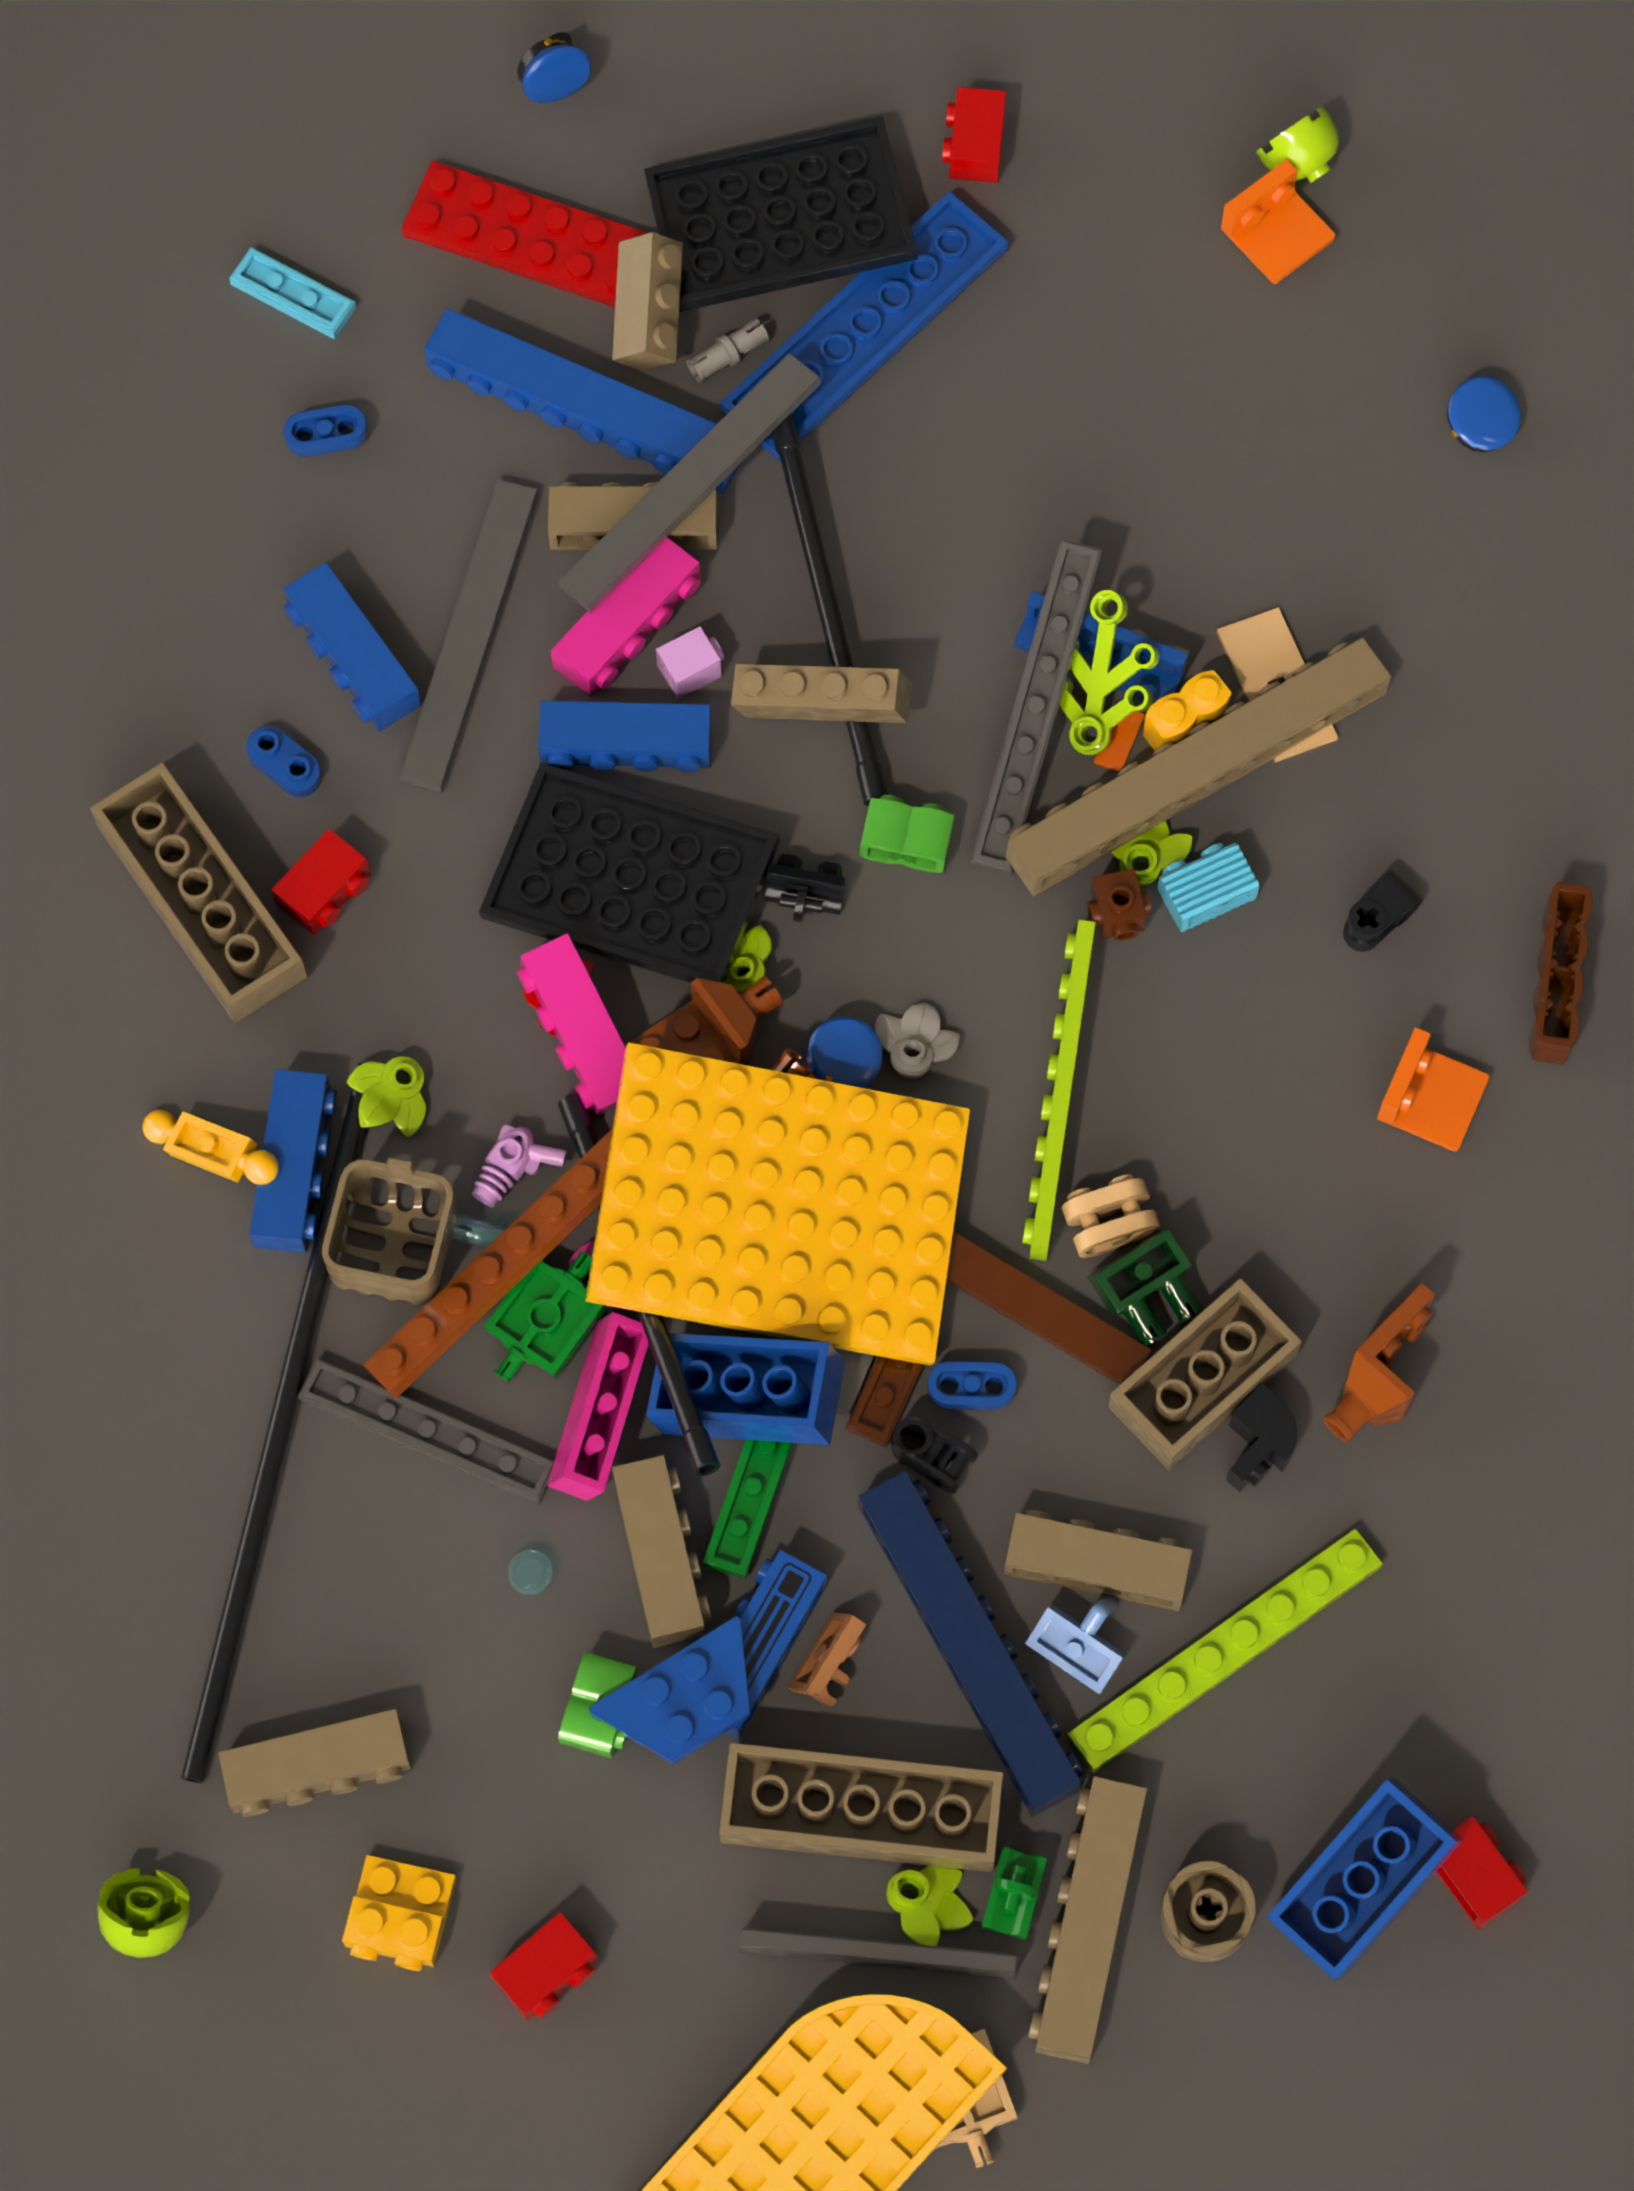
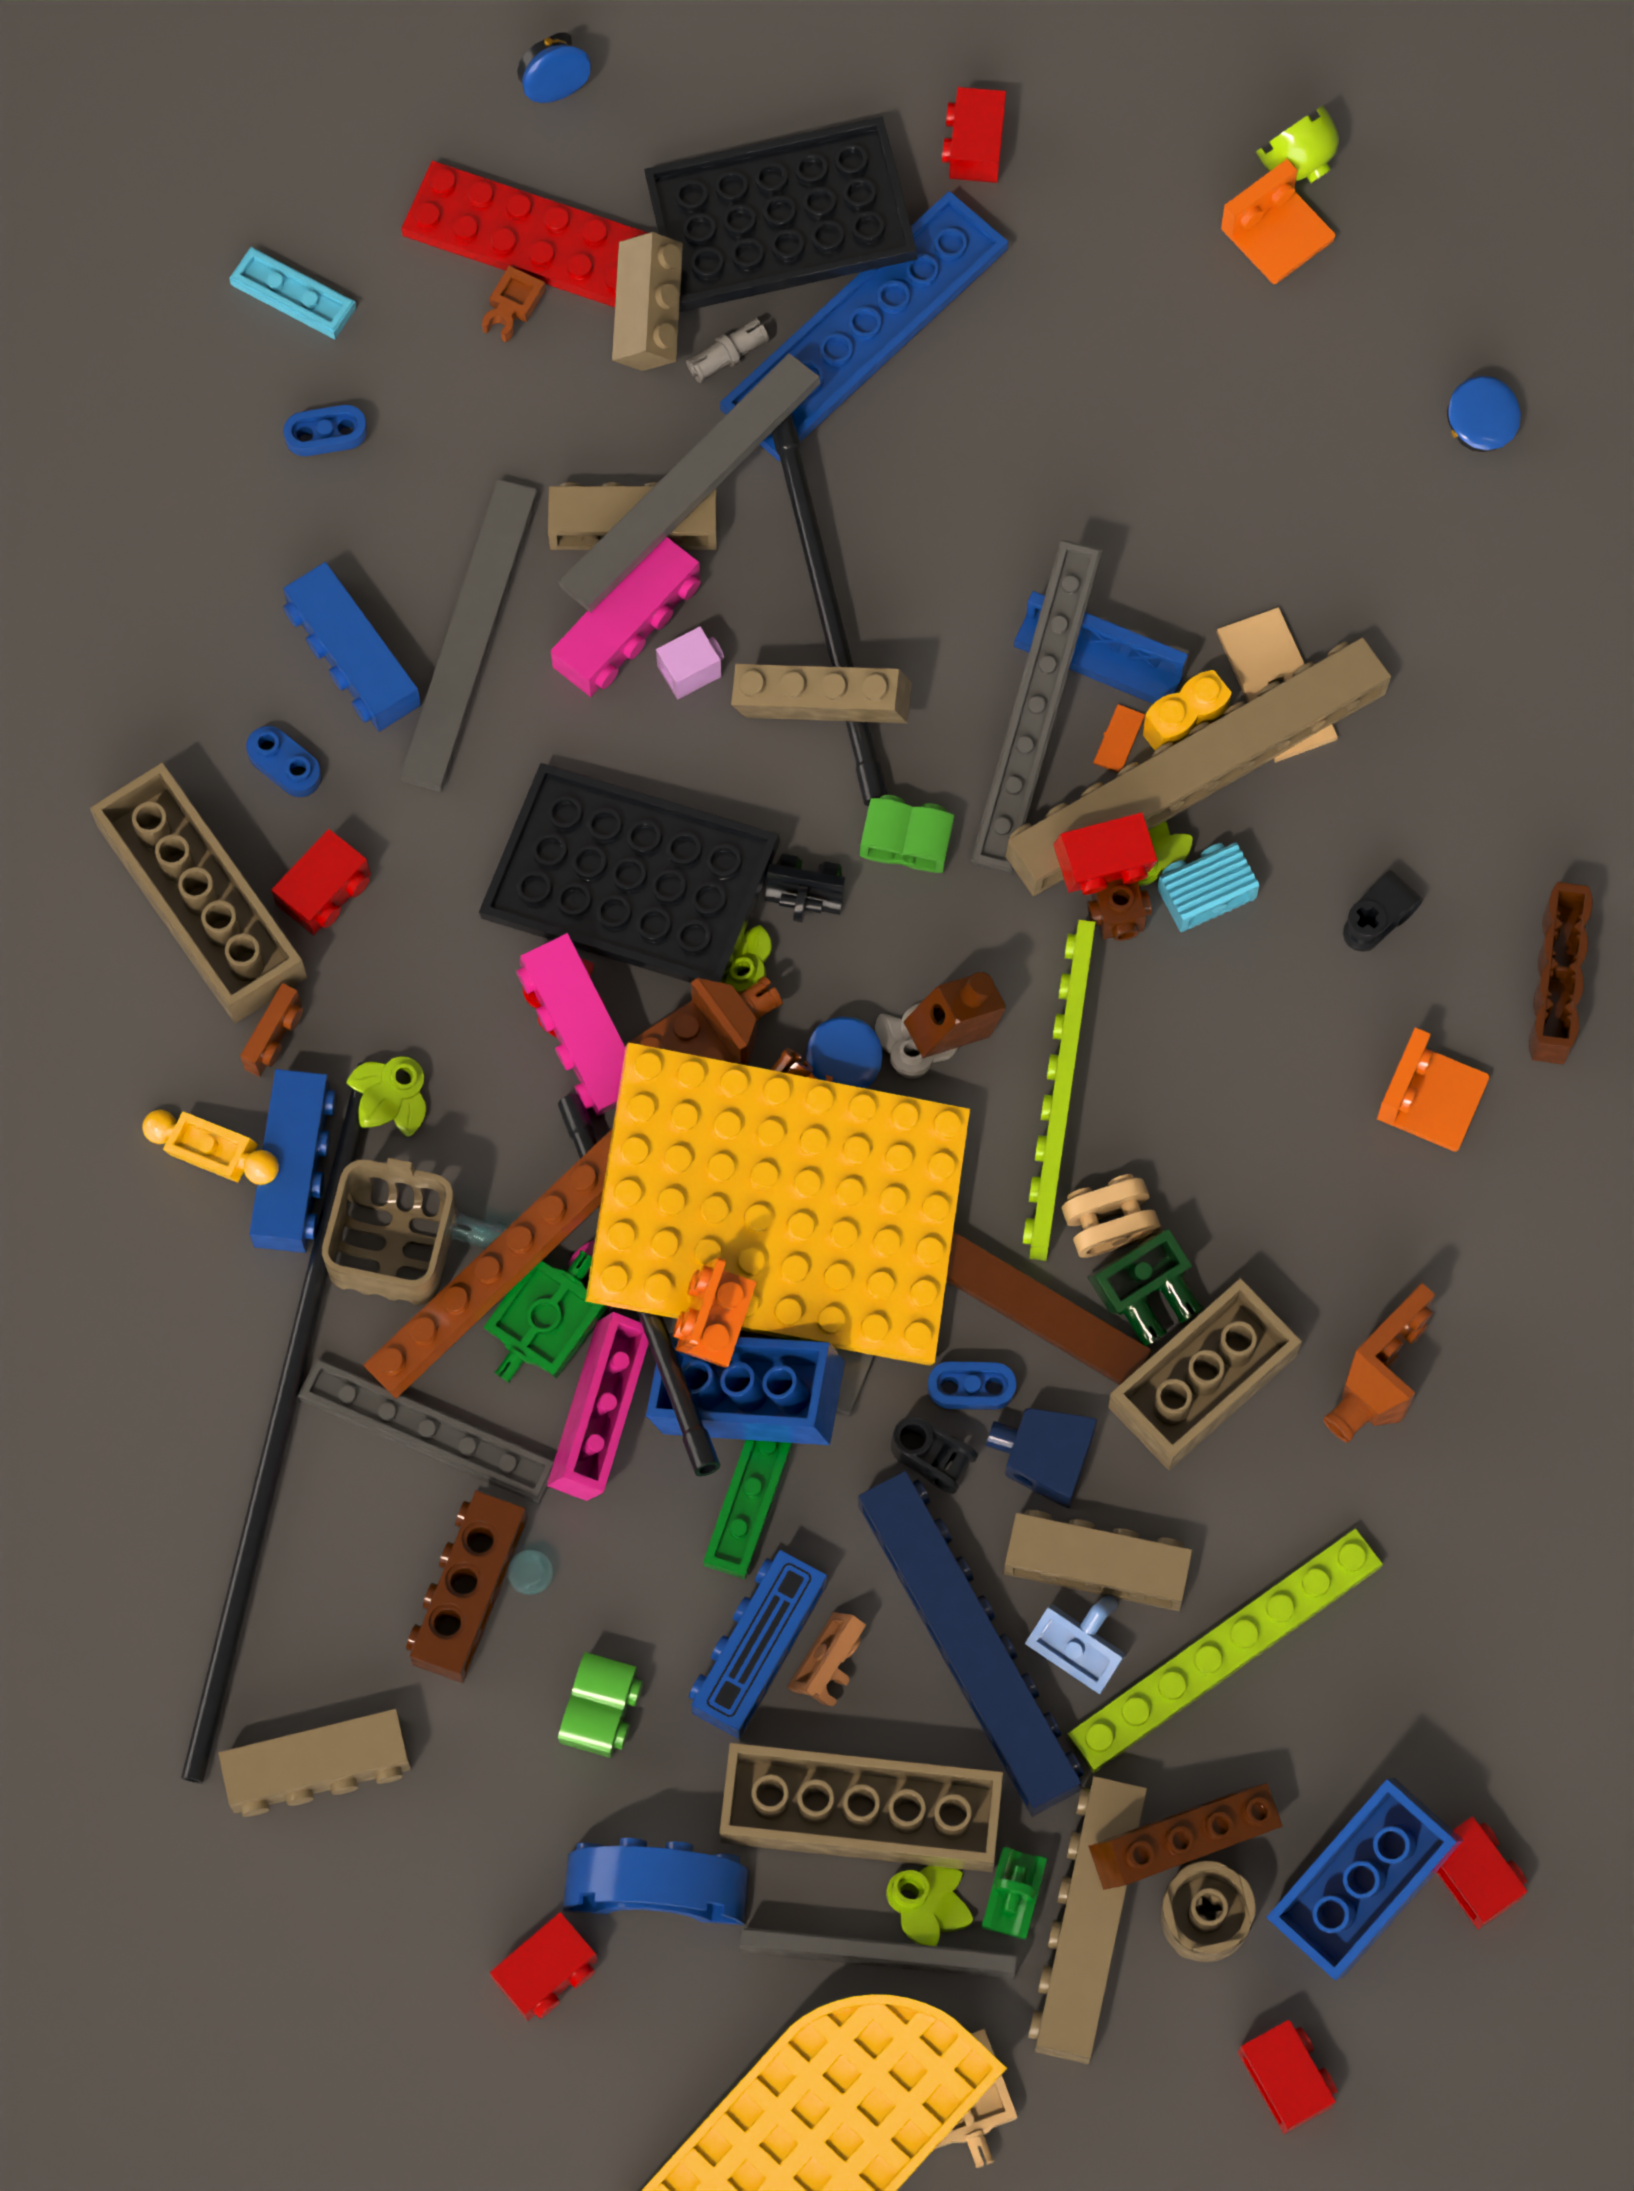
lime cylinder [97,1868,190,1958] -> none
yellow plate [342,1855,456,1971] -> none
blue brick [424,308,740,495] -> none
lavender piece [471,1125,567,1208] -> none
blue brick [538,701,711,772] -> none
blue wing [589,1616,750,1765] -> none
dark tan brick [612,1455,712,1648] -> none
reddish brown tile [846,1329,940,1448] -> none
lime plant [1060,590,1160,756] -> none
black brick [1226,1383,1297,1492] -> none
none -> dark orange plate [240,983,303,1077]
none -> reddish brown brick [406,1490,528,1683]
none -> dark orange plate [482,266,546,342]
none -> blue brick [563,1838,749,1926]
none -> orange bracket [673,1257,757,1368]
none -> reddish brown torso [903,972,1006,1058]
none -> dark blue torso [986,1408,1097,1508]
none -> red piece [1053,812,1158,895]
none -> reddish brown brick [1088,1783,1283,1890]
none -> red piece [1238,2020,1337,2134]

